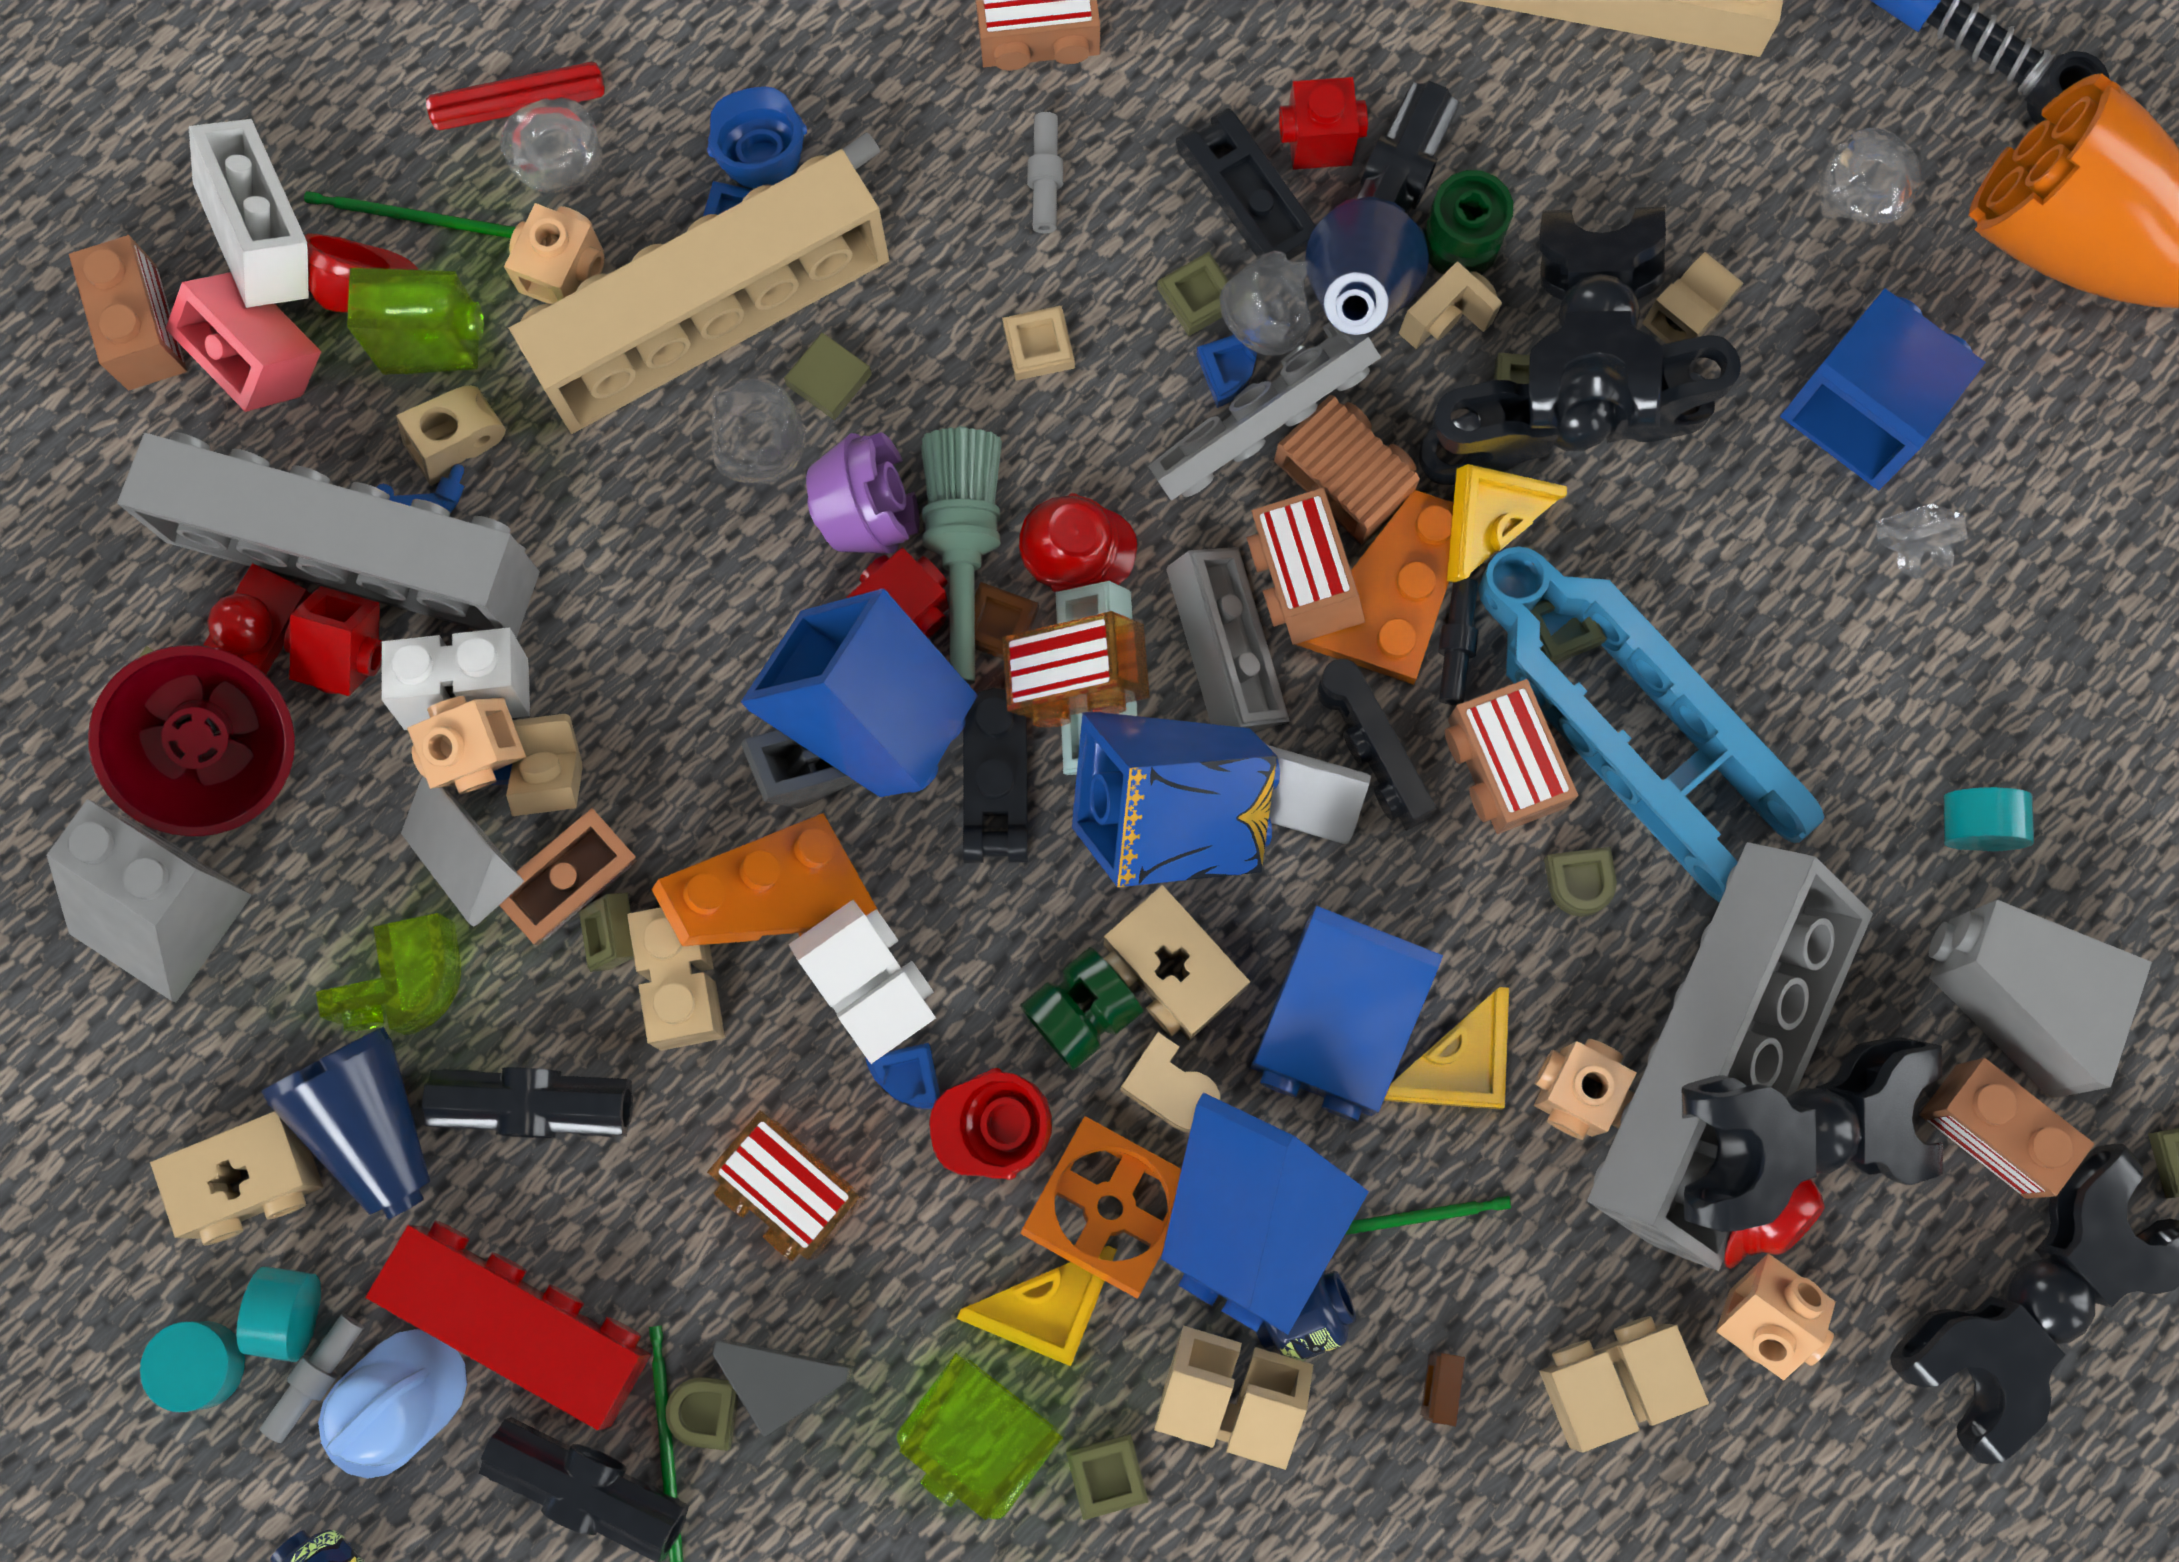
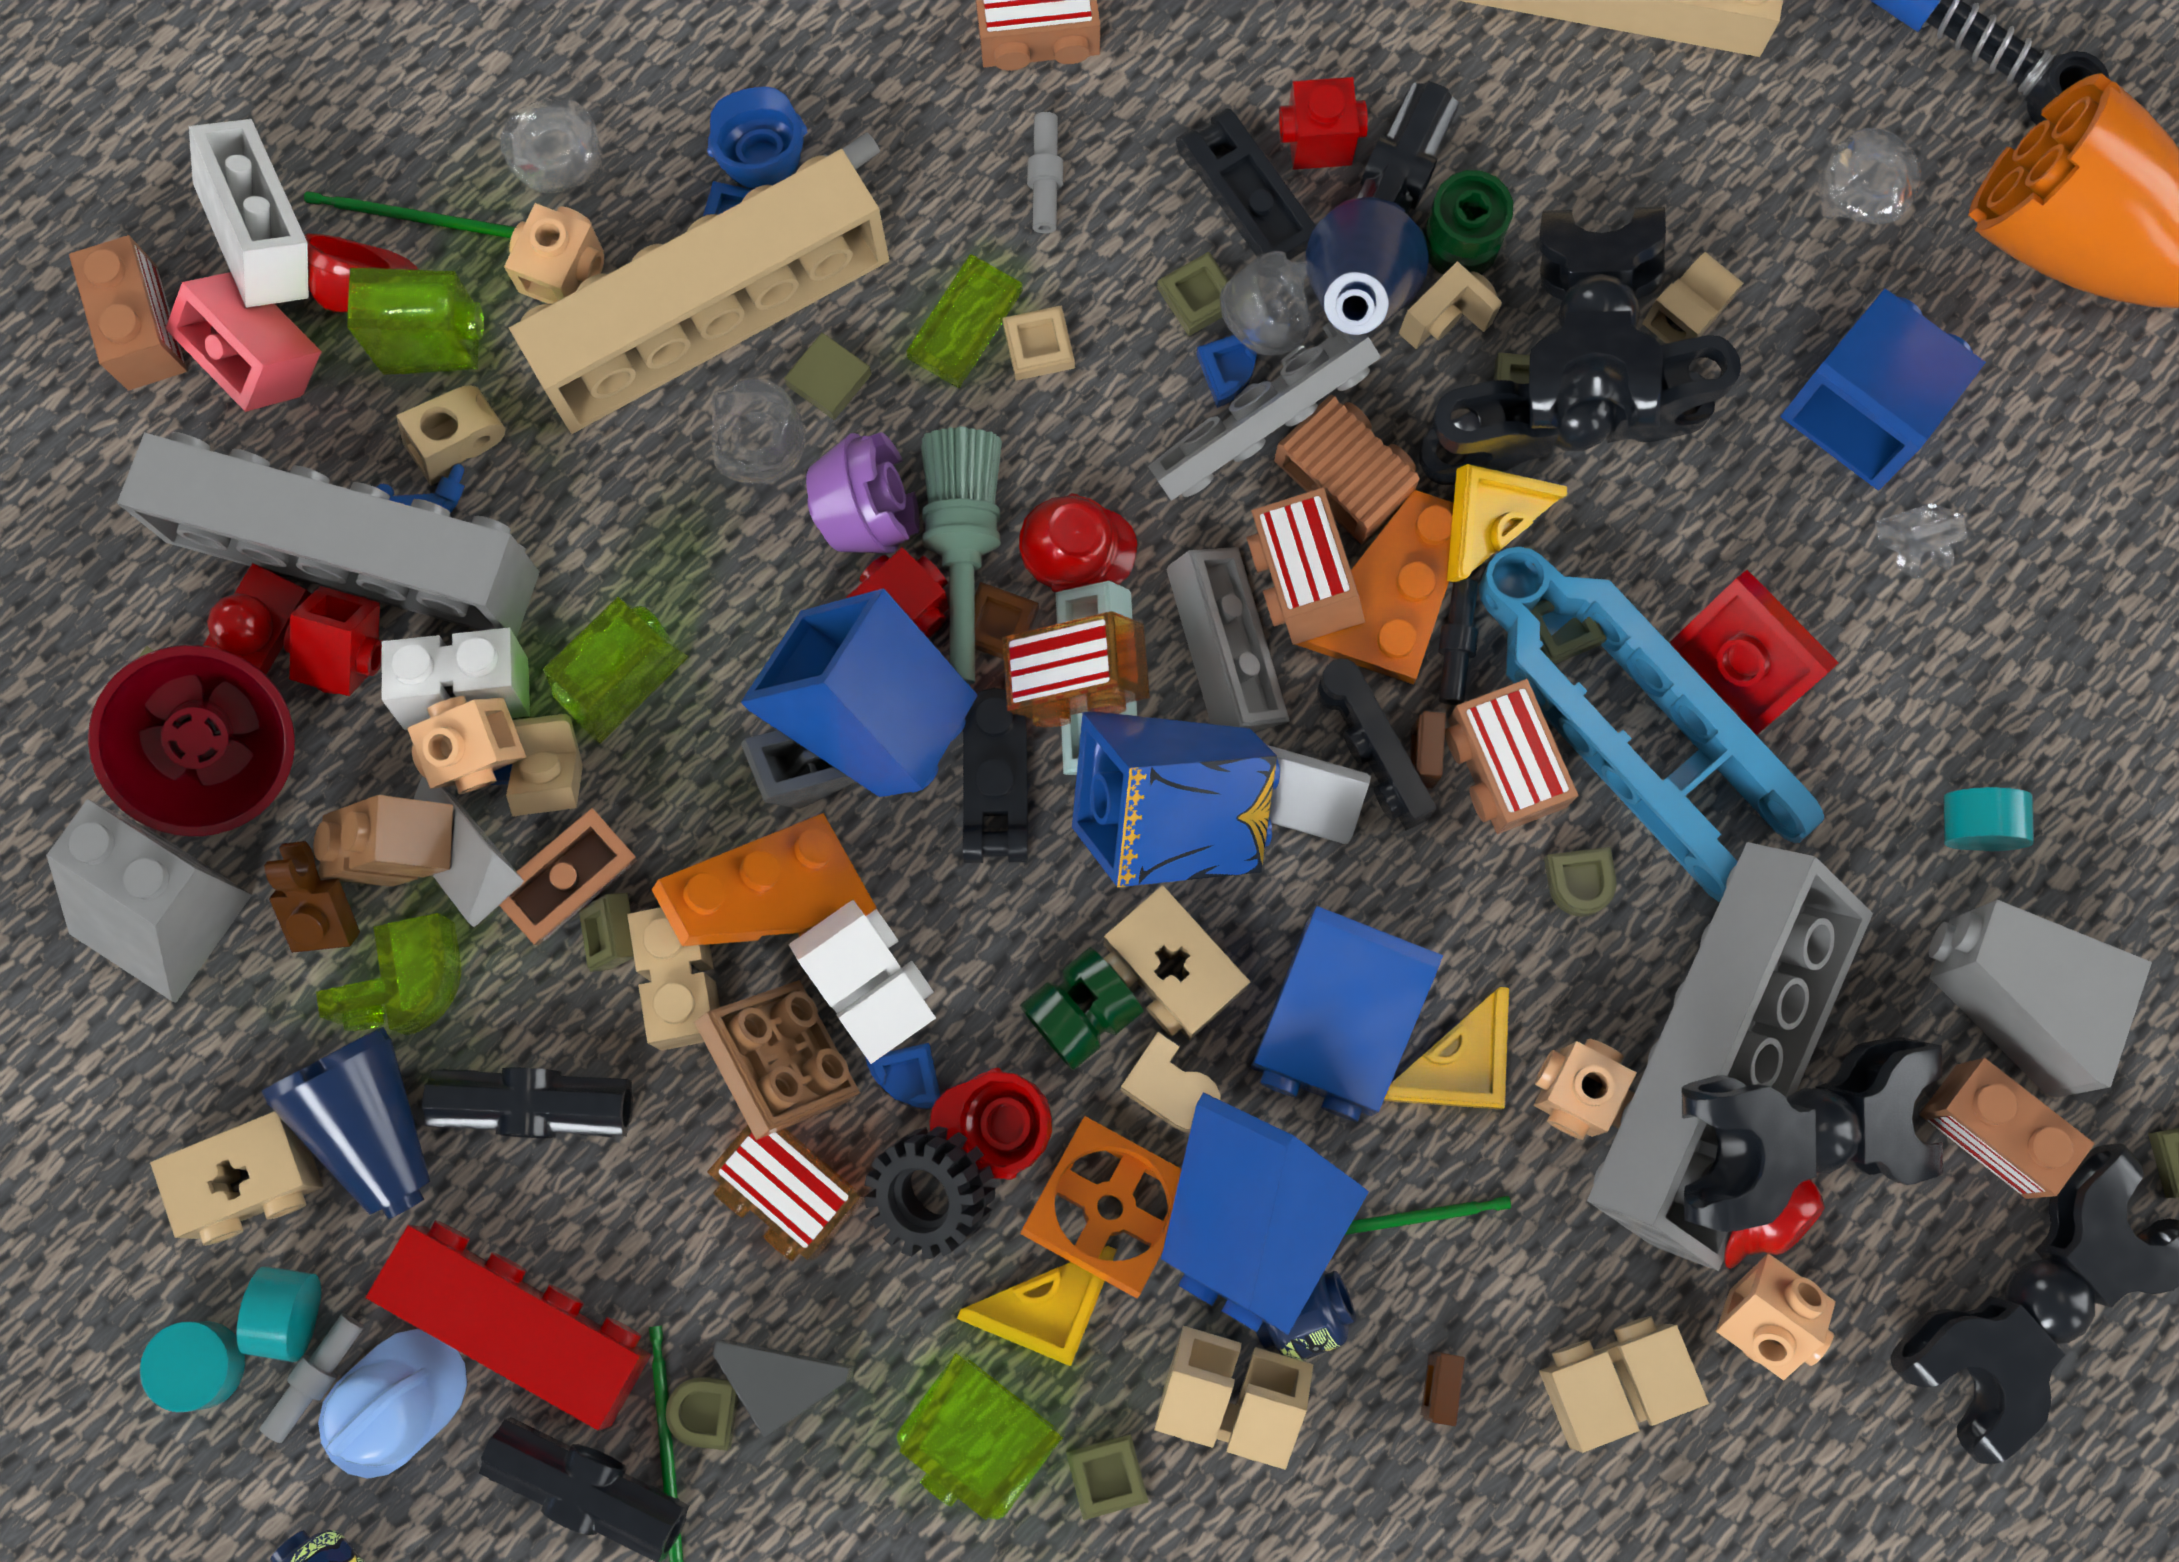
red axle [426,61,605,130] -> none
none -> reddish brown plate [264,841,361,953]
none -> medium nougat piece [313,795,453,886]
none -> clear neon green torso [543,597,689,744]
none -> medium nougat tile [694,980,860,1140]
none -> black tyre [864,1126,995,1259]
none -> clear neon green tile [906,254,1023,388]
none -> reddish brown tile [1410,711,1446,789]
none -> red tile [1669,569,1839,736]

